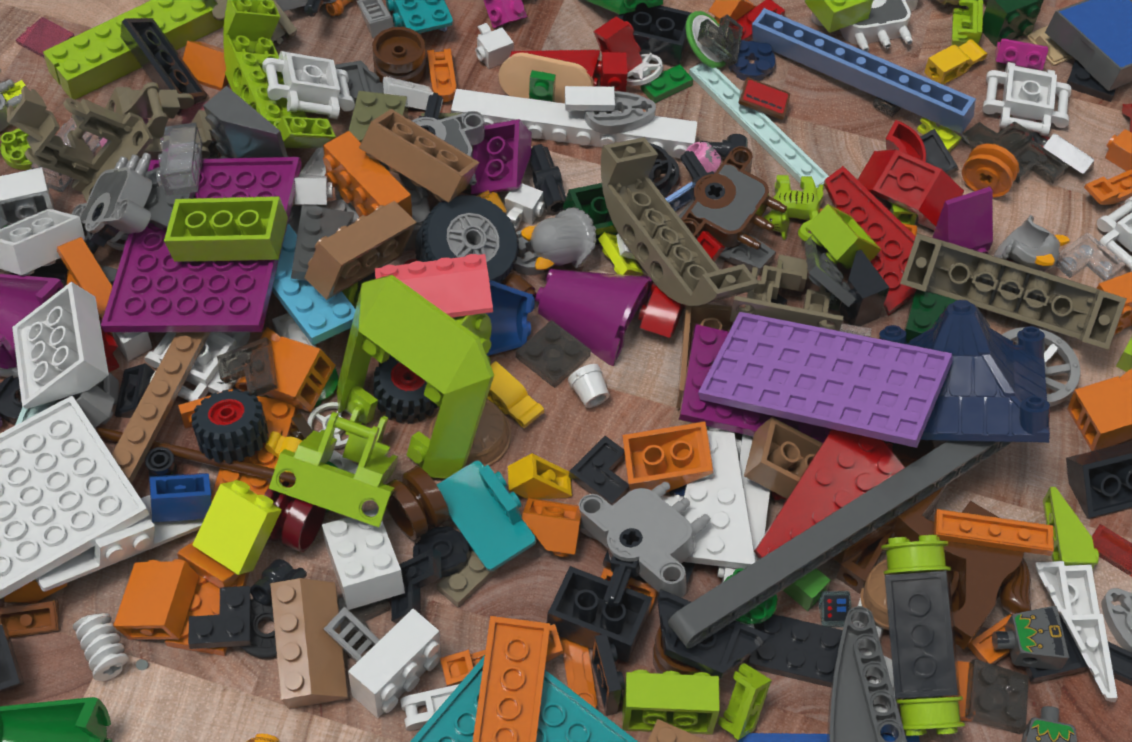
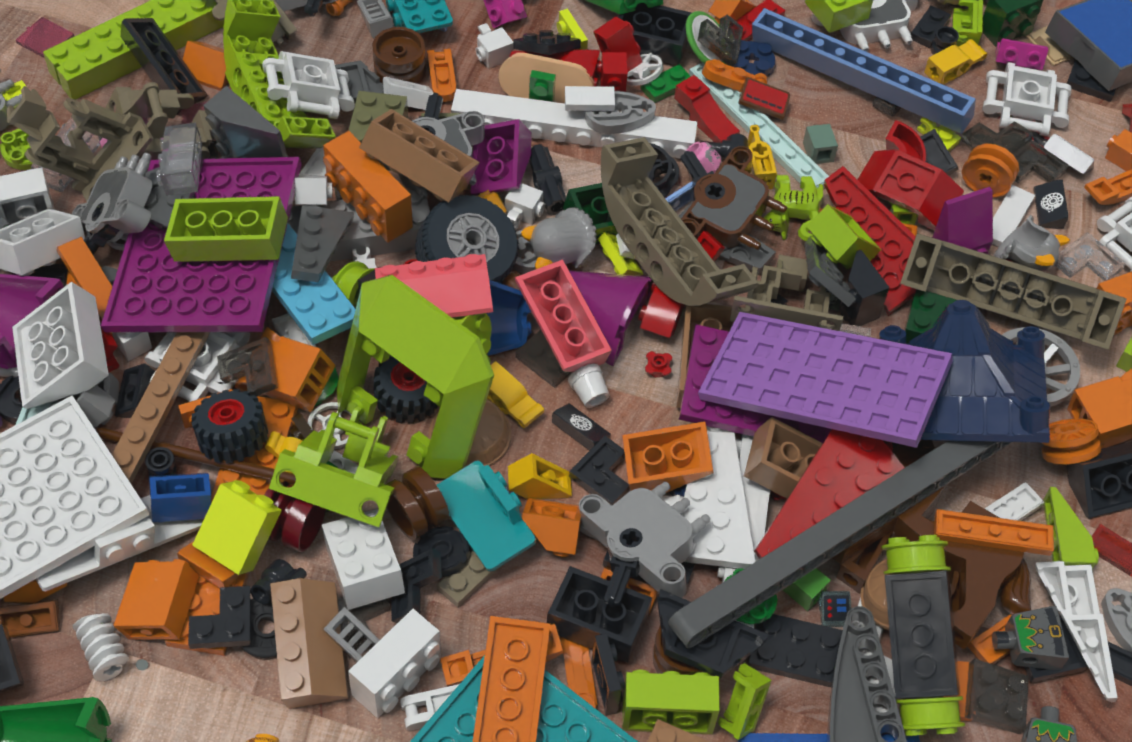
medium nougat brick [304,201,417,300] -> none
none -> black plate [513,30,581,55]
none -> coral slope [515,260,612,372]
none -> black slope [552,403,611,451]
none -> neon yellow plate [556,9,588,50]
none -> red plate [645,351,672,378]
none -> red slope [674,75,740,142]
none -> orange plate [702,59,768,91]
none -> yellow piece [748,125,777,189]
none -> sand green brick [803,124,838,164]
none -> black plate [911,5,951,48]
none -> black wheel [931,26,959,55]
none -> white plate [985,482,1044,521]
none -> white tile [992,185,1035,247]
none -> black slope [1033,180,1068,229]
none -> orange wheel [1041,418,1101,464]

